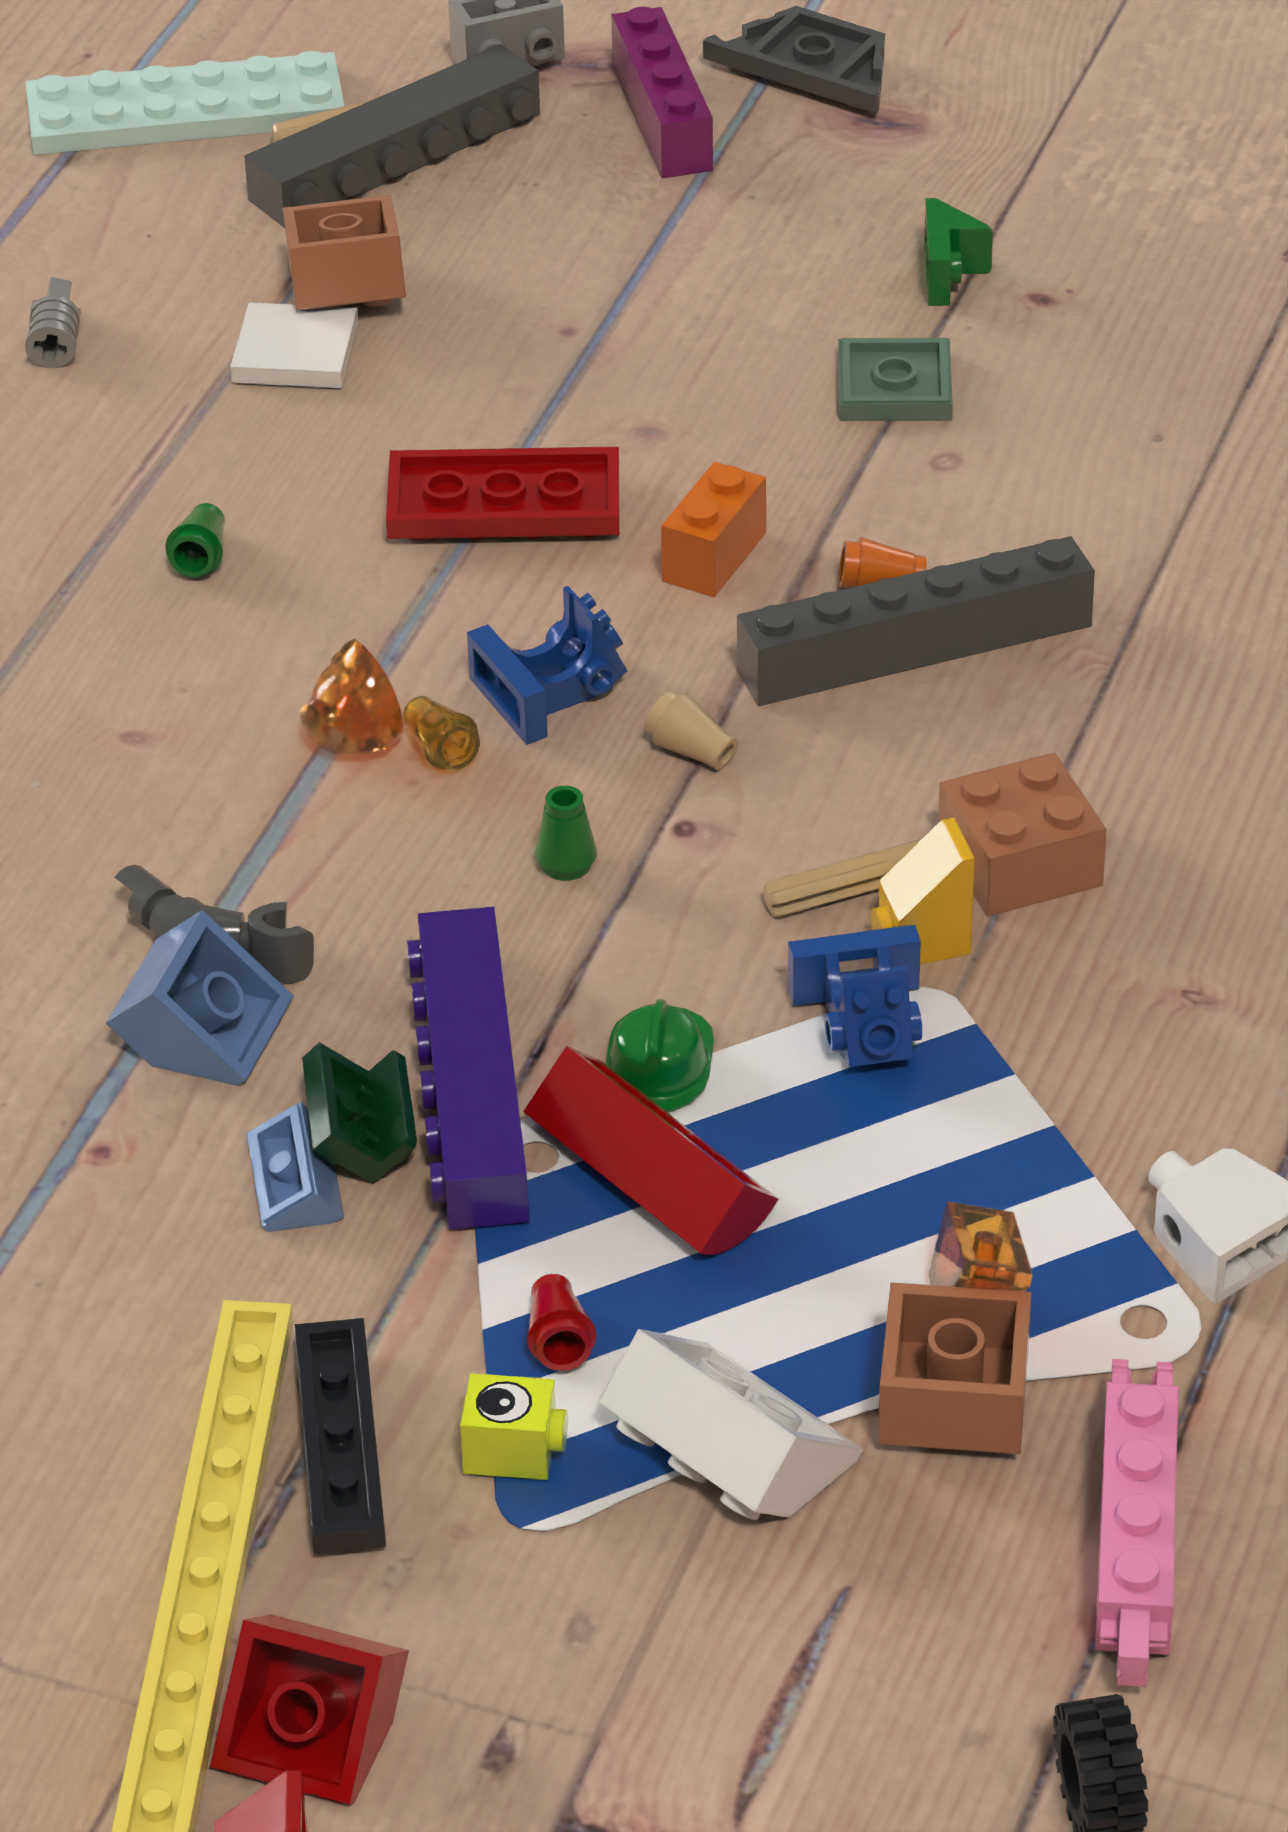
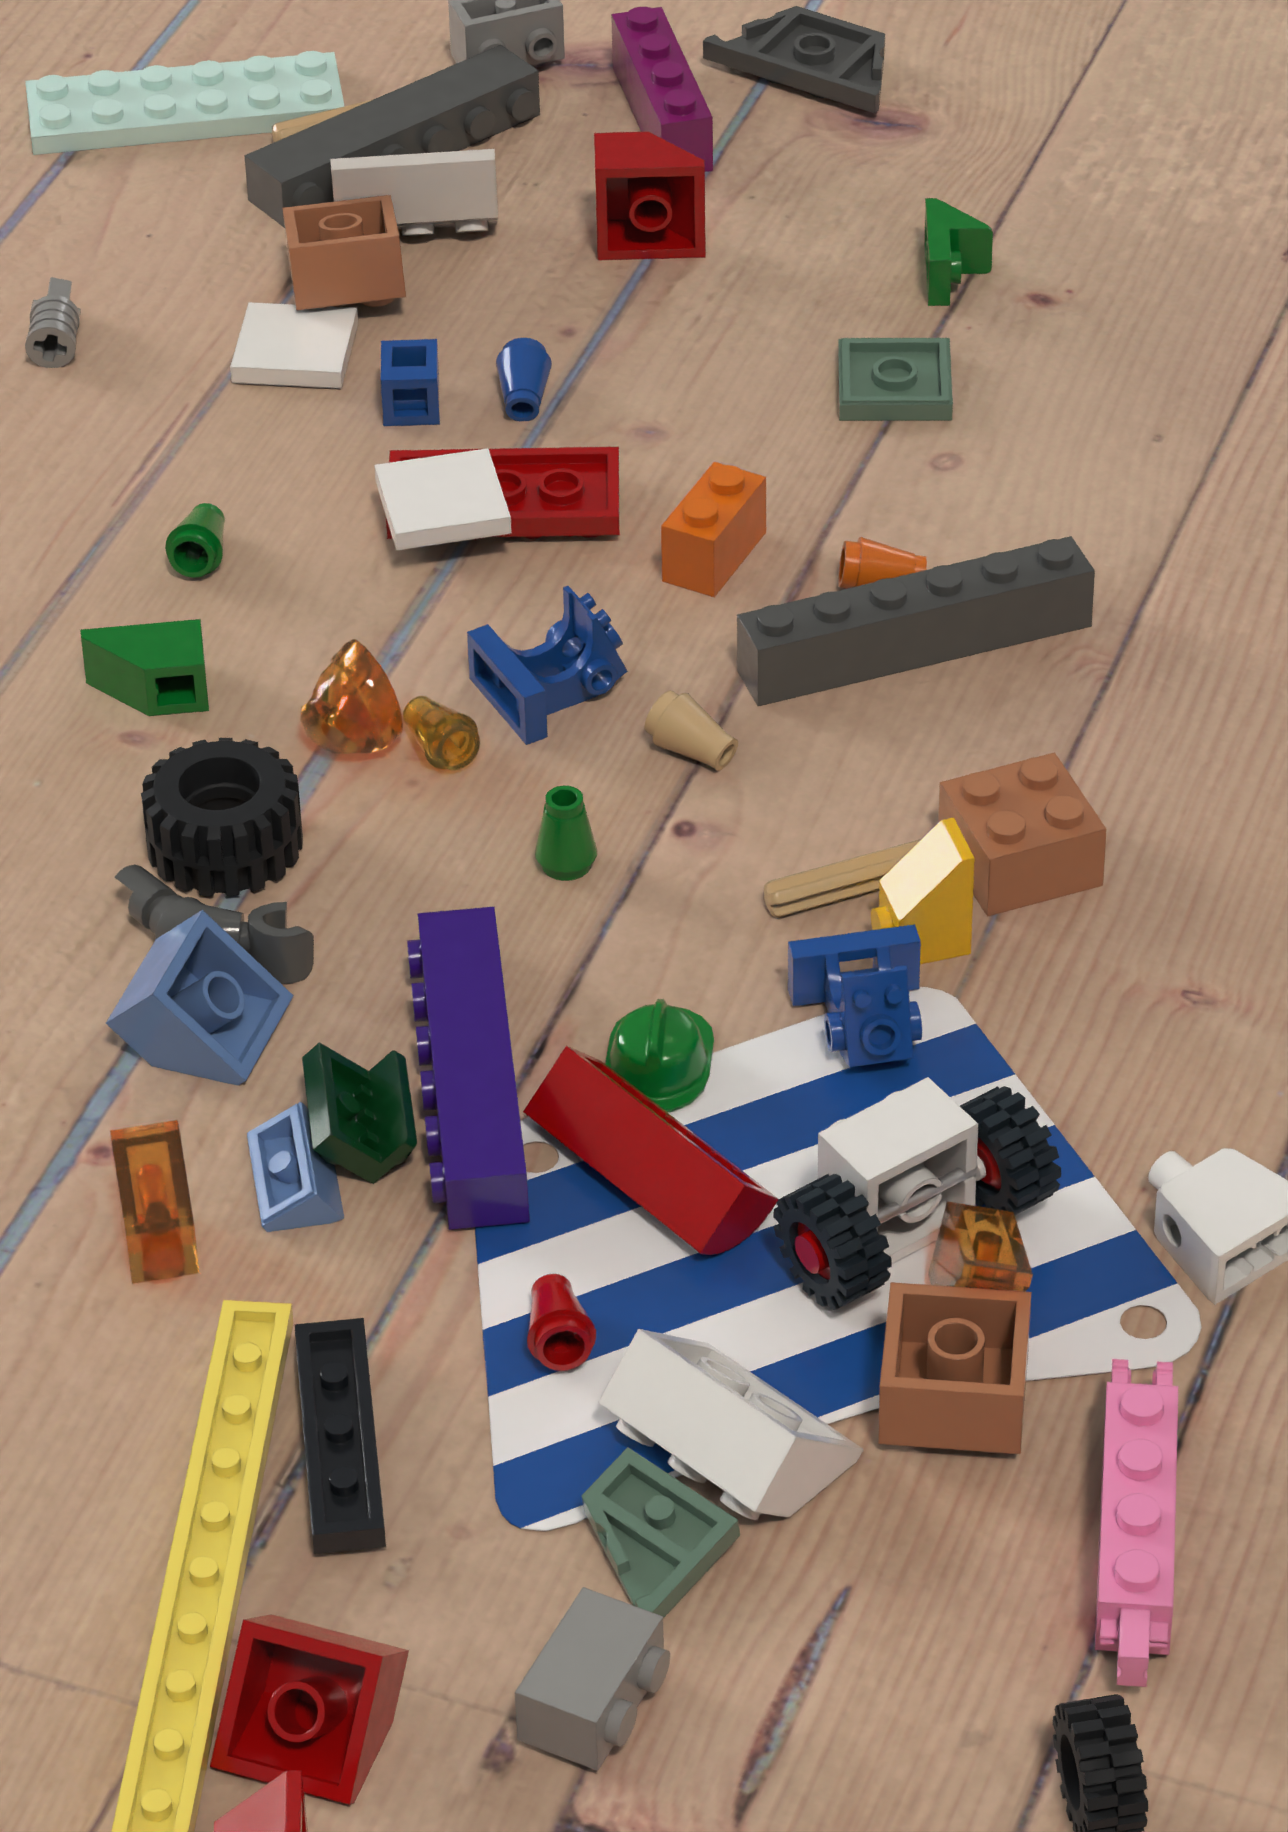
neon yellow brick [460,1373,568,1480] -> none
none -> green slope [80,619,209,716]
none -> clear orange slope [110,1120,200,1284]
none -> black tyre [141,738,303,897]
none -> white slope [330,149,498,236]
none -> white tile [375,448,512,550]
none -> blue brick [381,339,440,426]
none -> blue cone [496,338,552,421]
none -> light grey brick [515,1587,670,1771]
none -> sand green wing [581,1447,740,1618]
none -> red slope [594,131,706,260]
none -> brick [773,1077,1061,1310]

